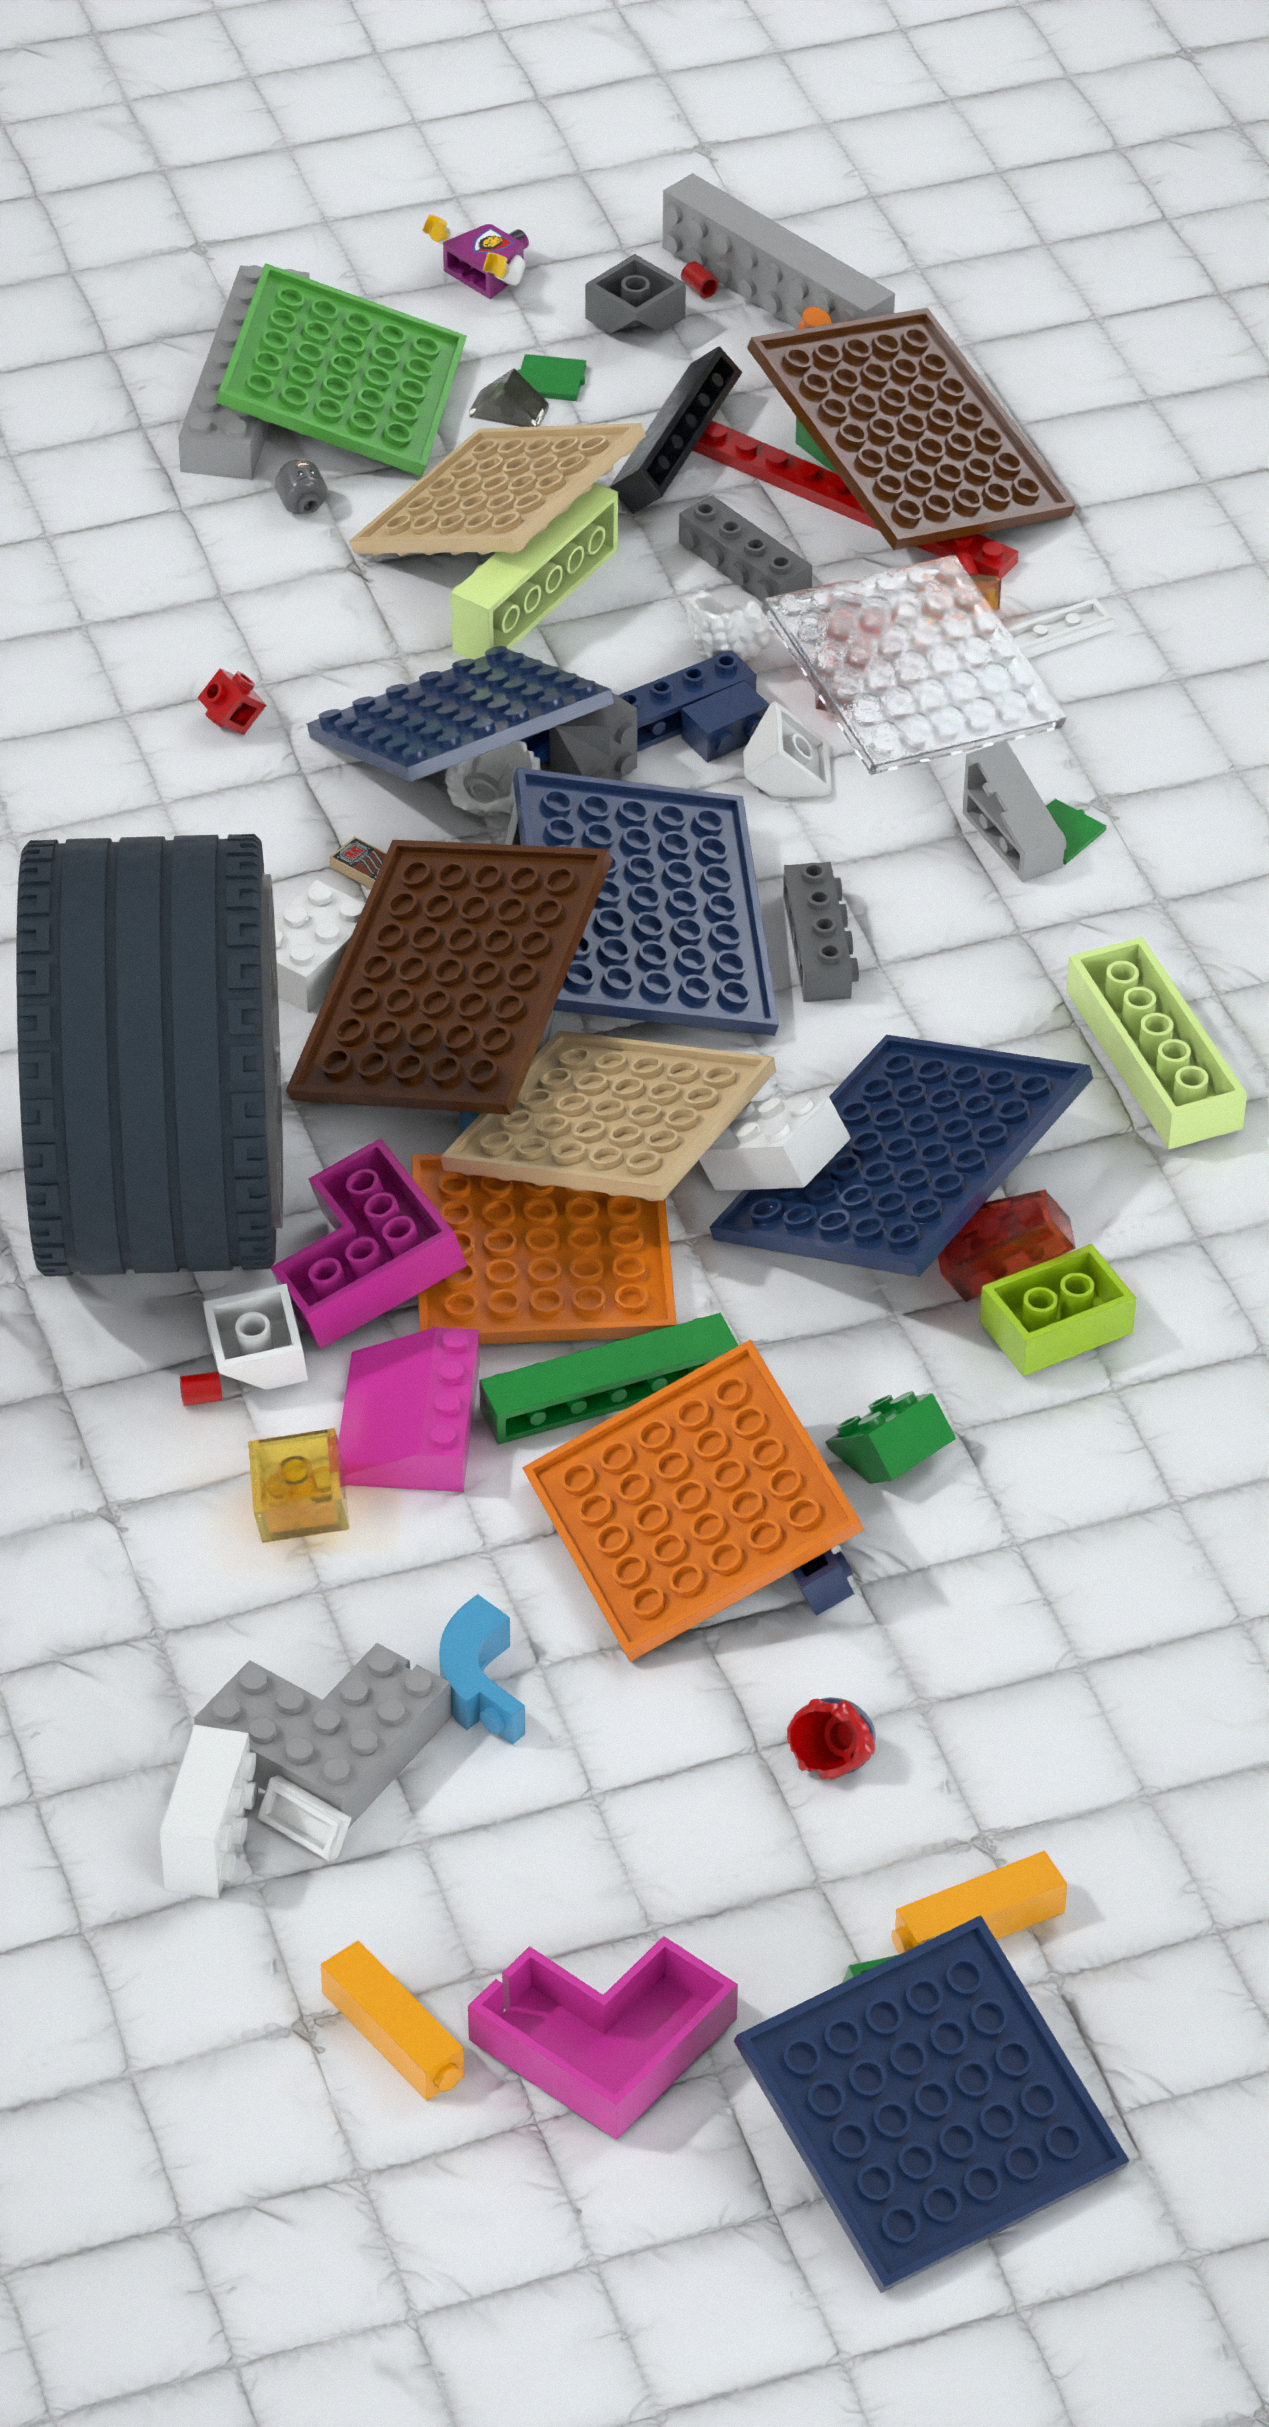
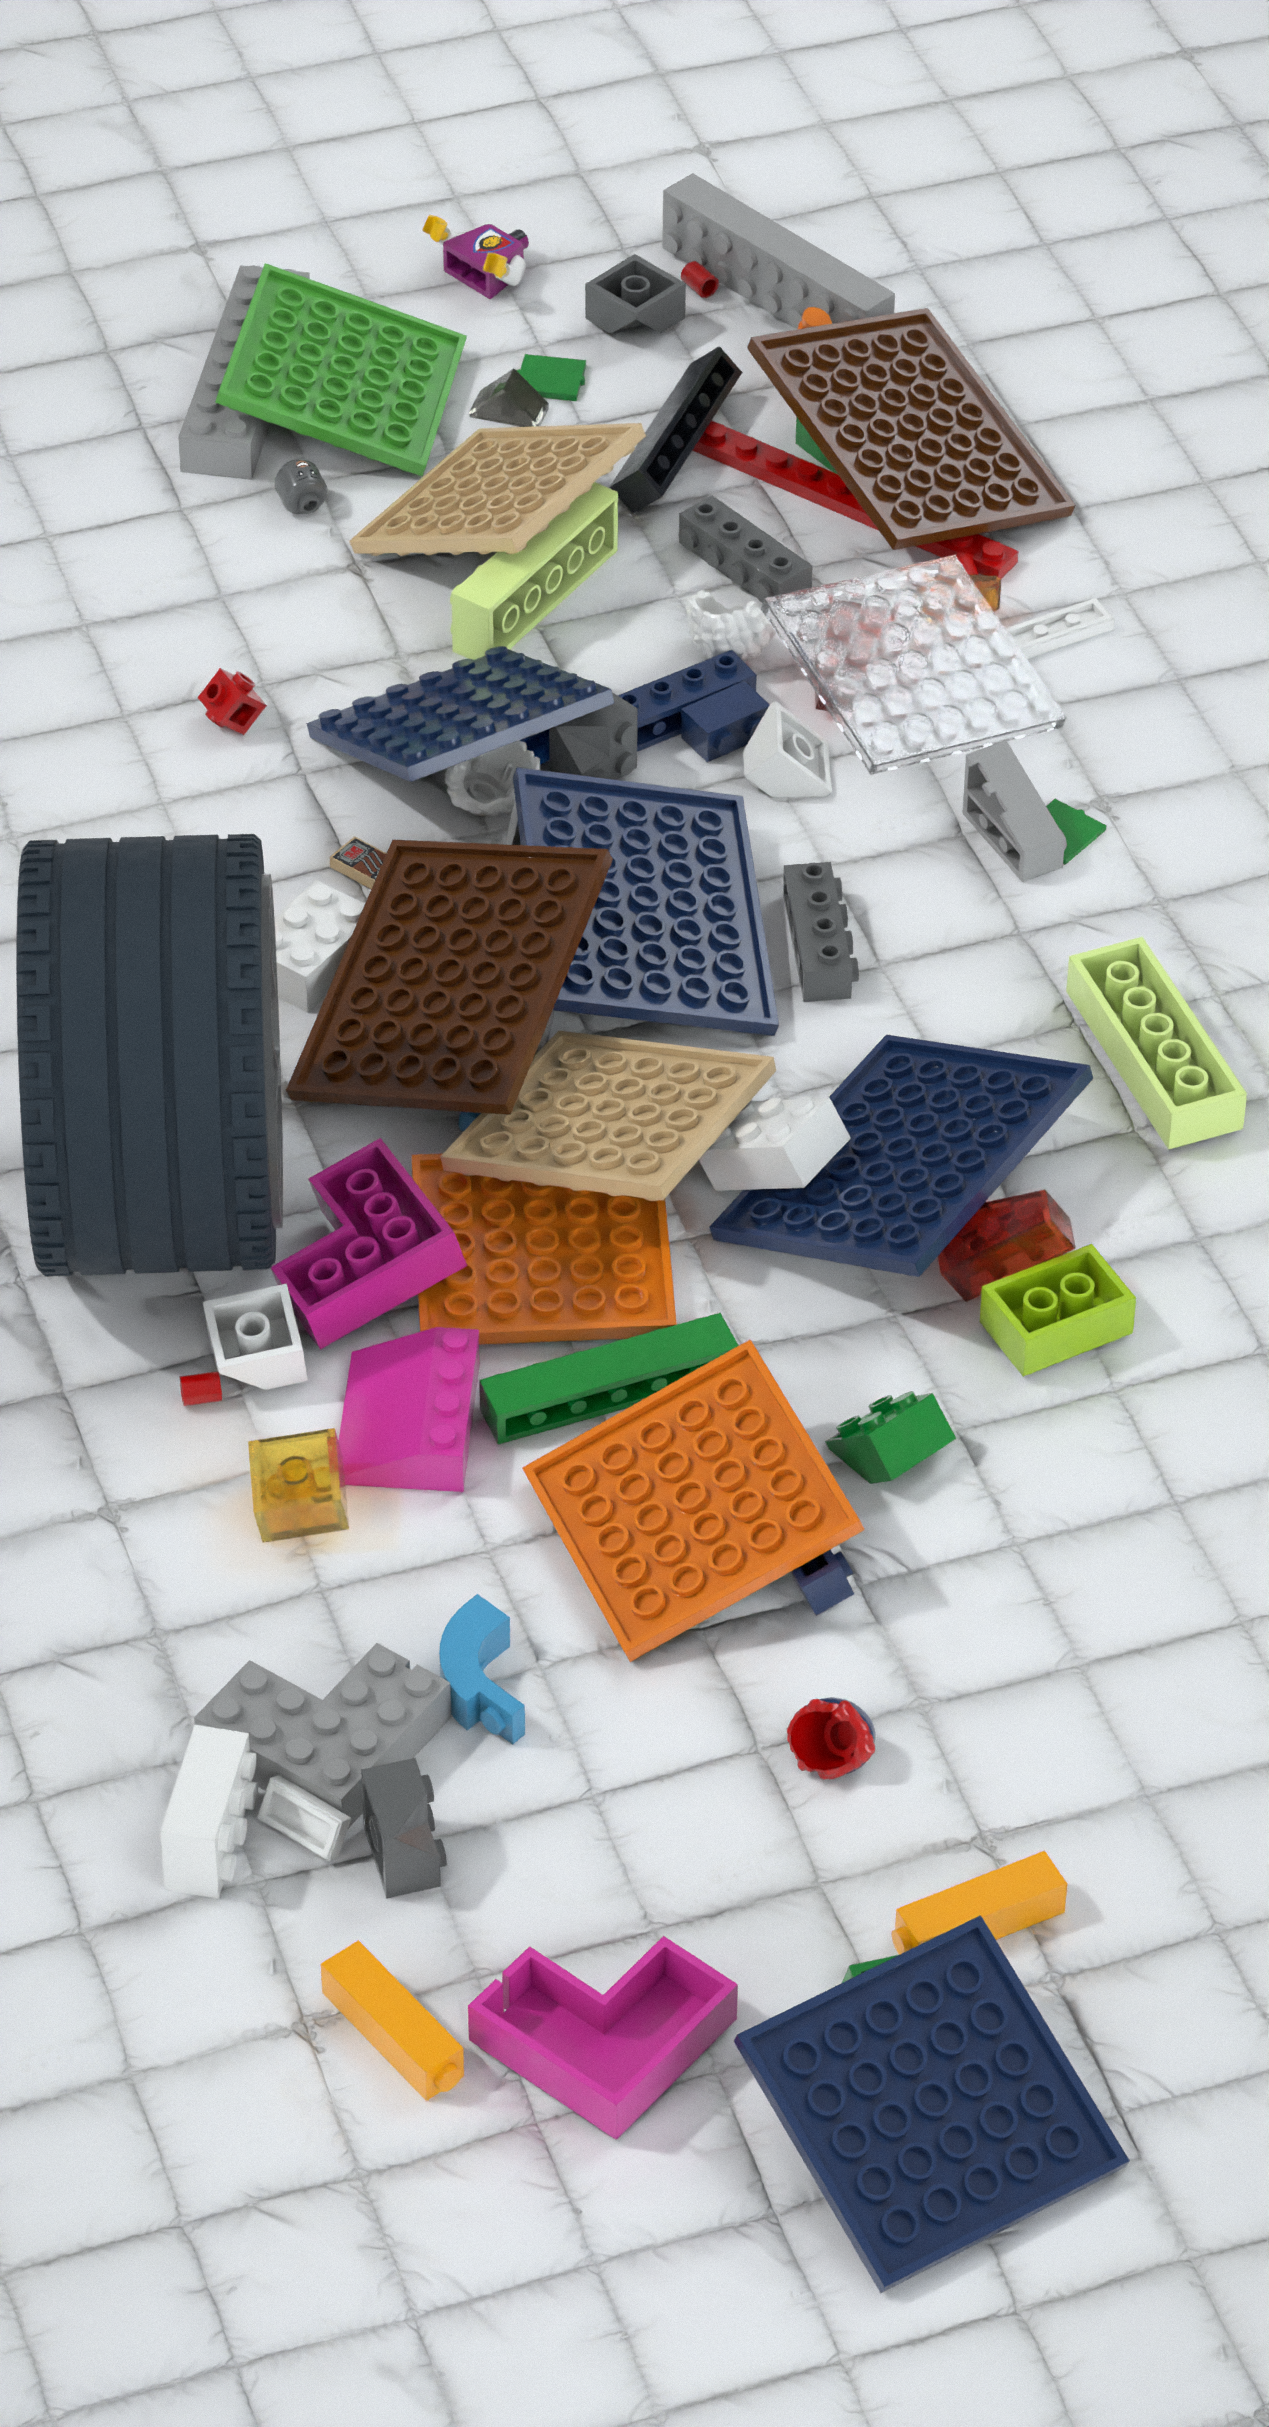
none -> dark grey slope [361,1758,447,1899]

